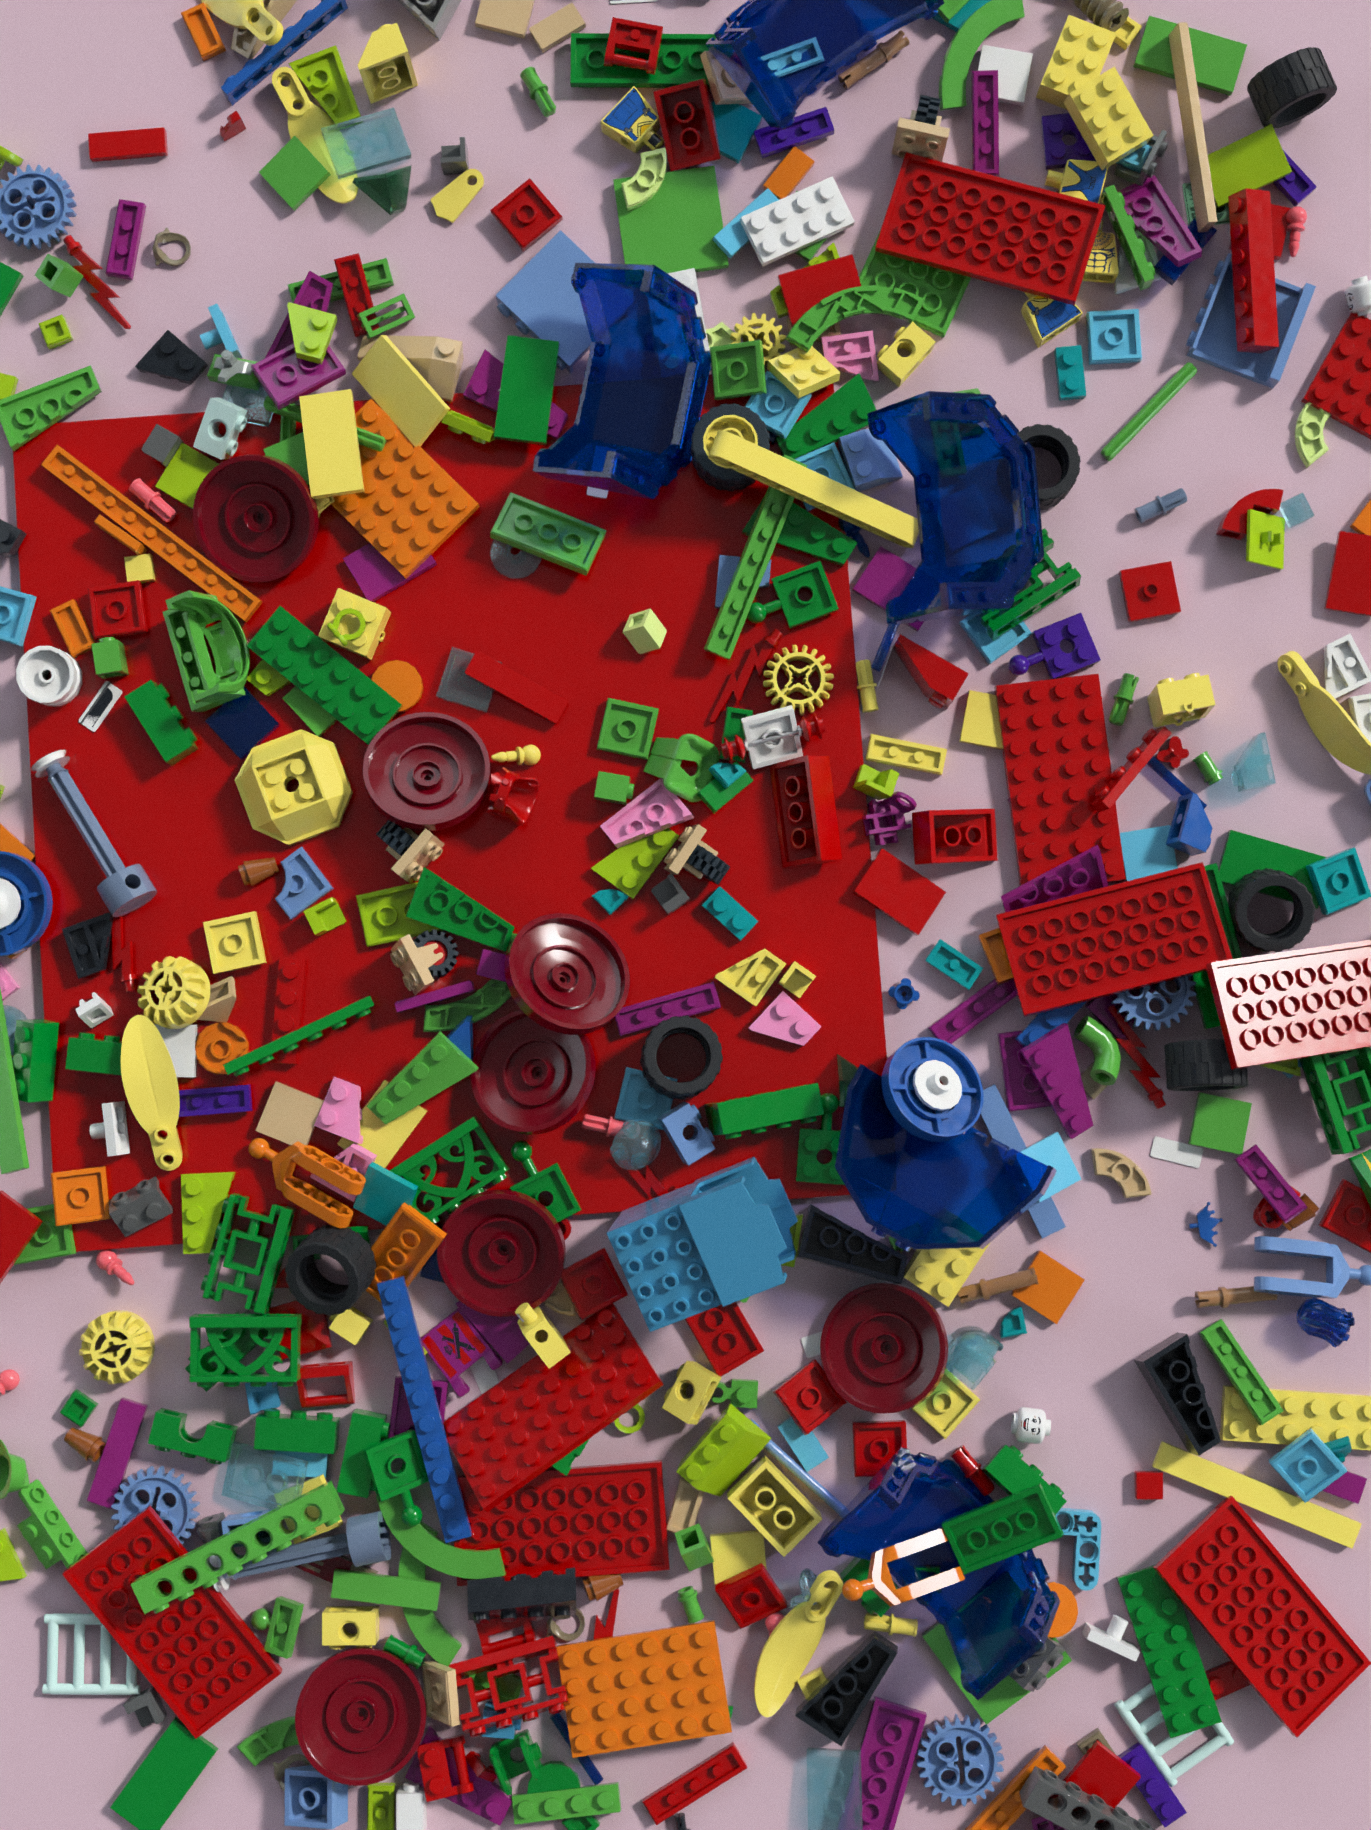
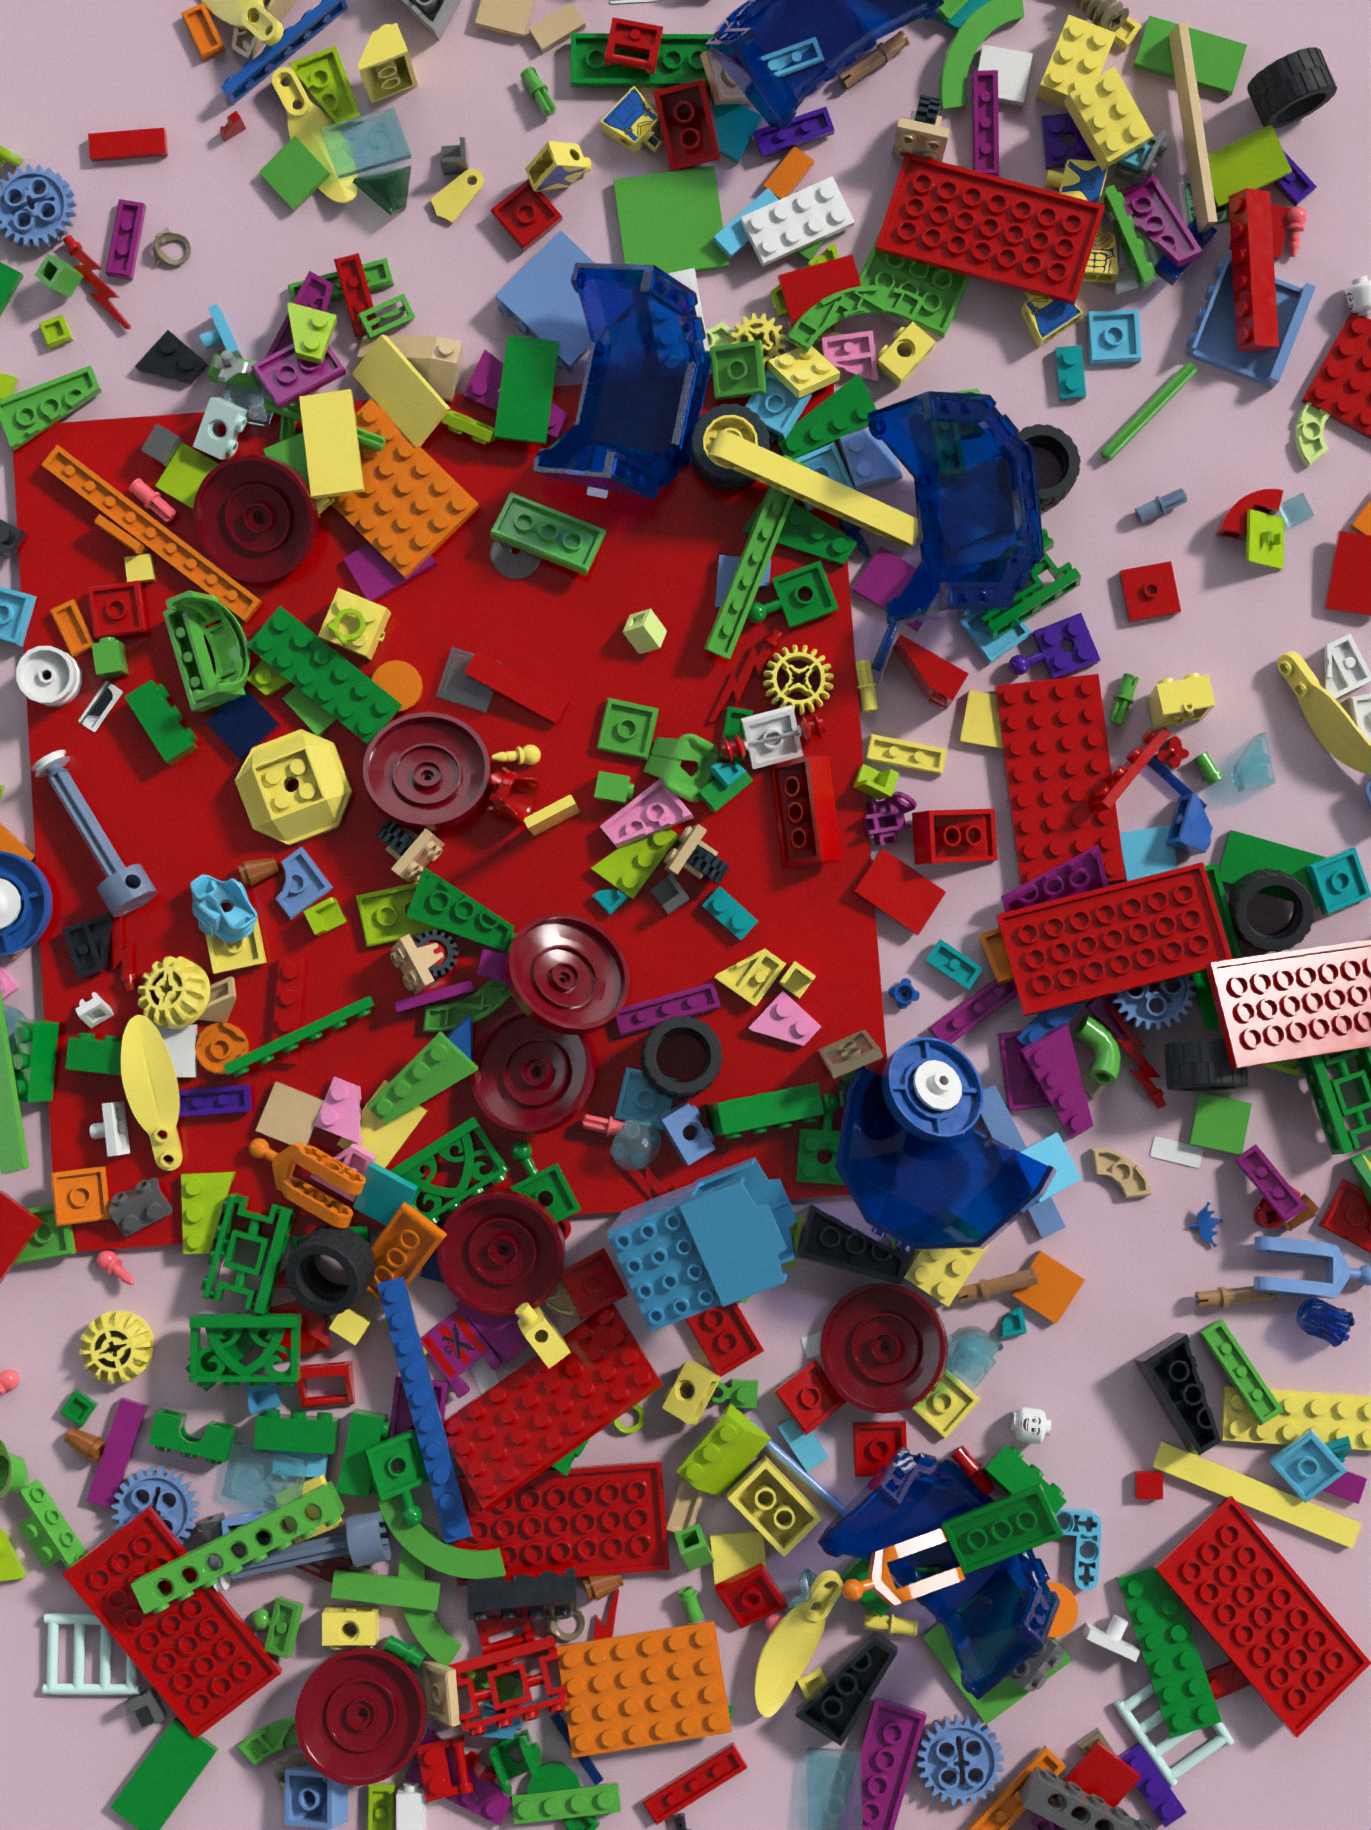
yellowish green tile [621,147,667,211] -> none
none -> medium azure piece [190,874,257,943]
none -> light yellow tile [524,795,580,836]
none -> light yellow torso [525,141,591,192]
none -> dark tan tile [818,1030,883,1079]

